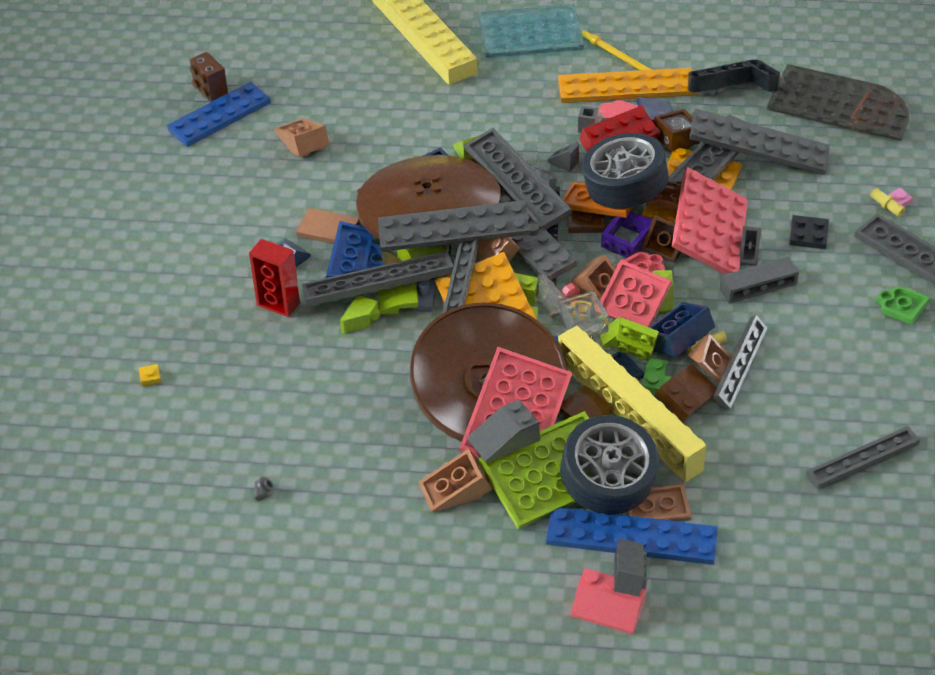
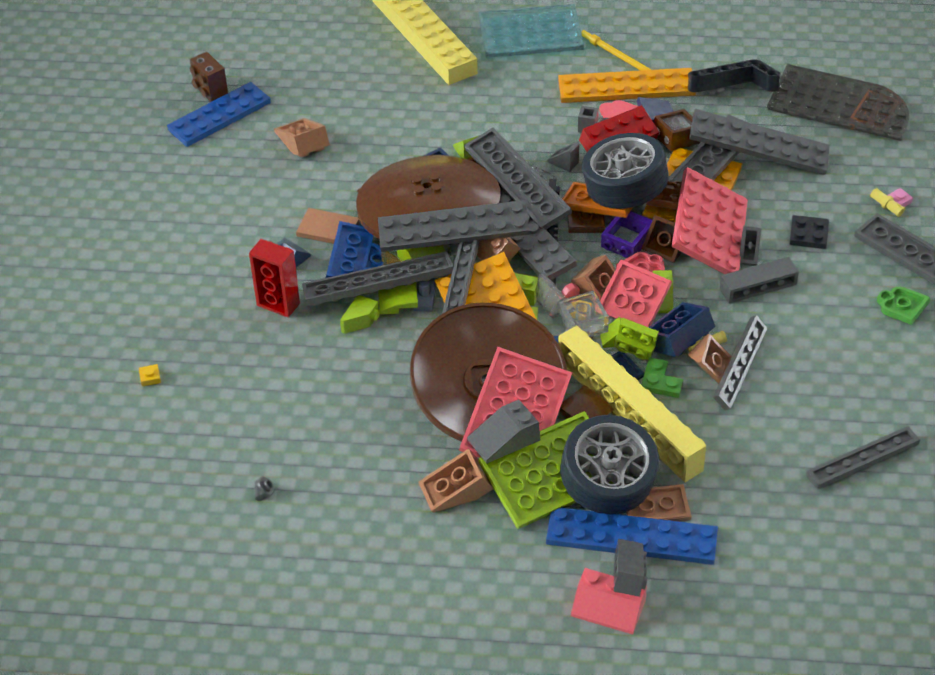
reddish brown slope [654,363,717,424] -> none

